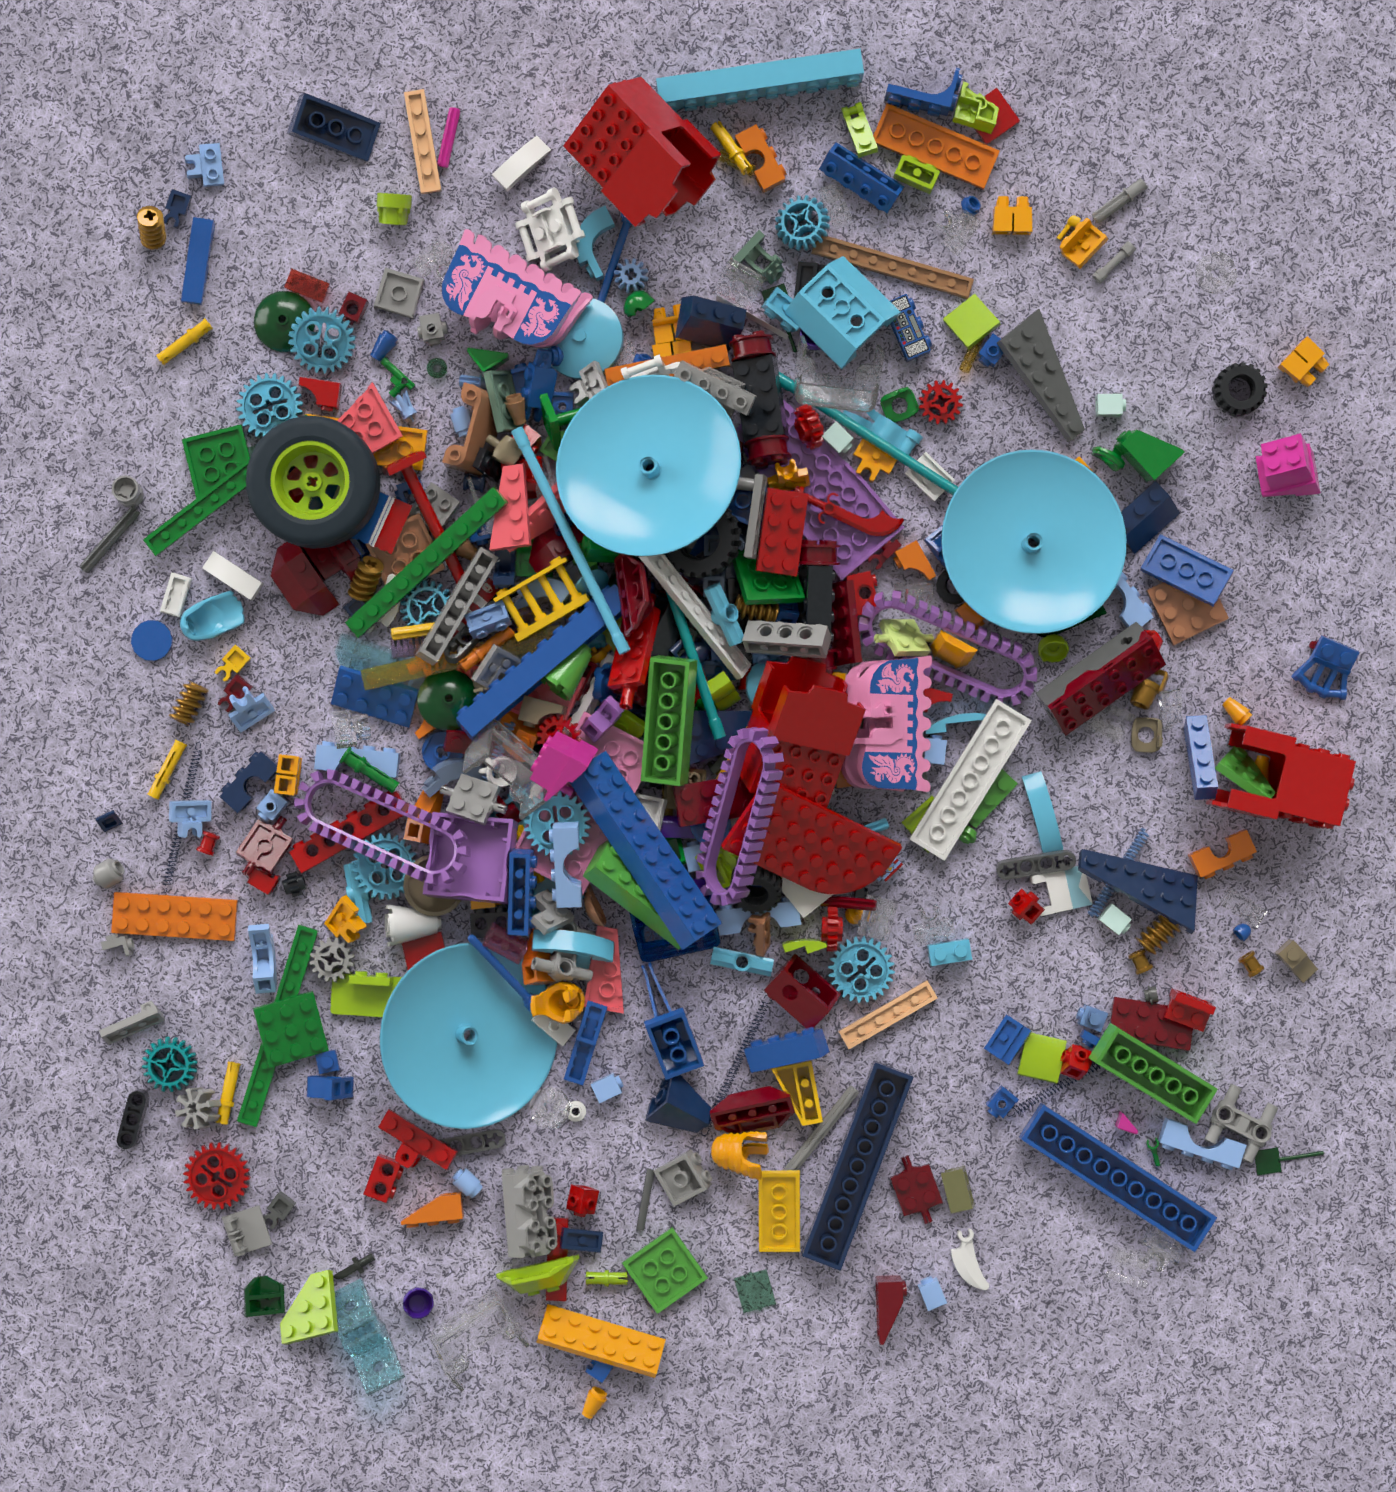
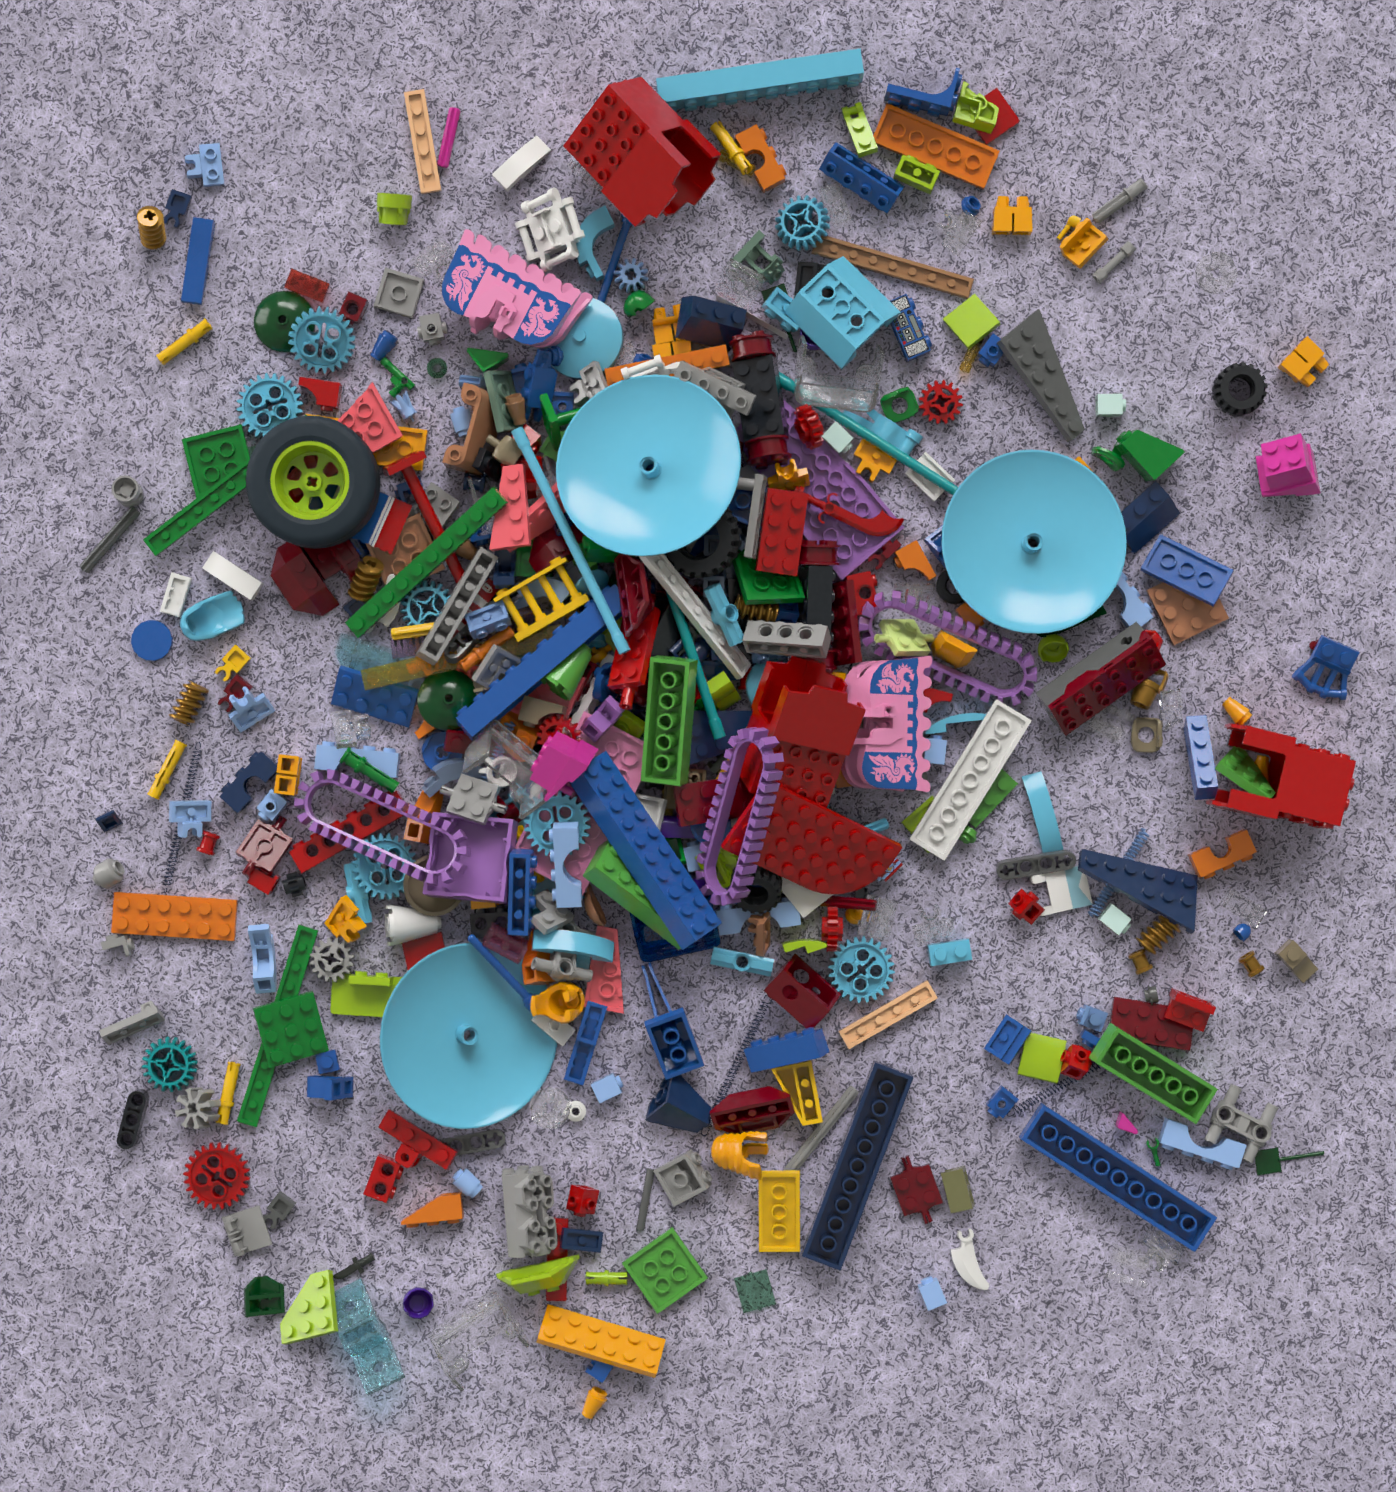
dark blue slope [287,93,381,162] -> none
dark red slope [875,1275,907,1345] -> none

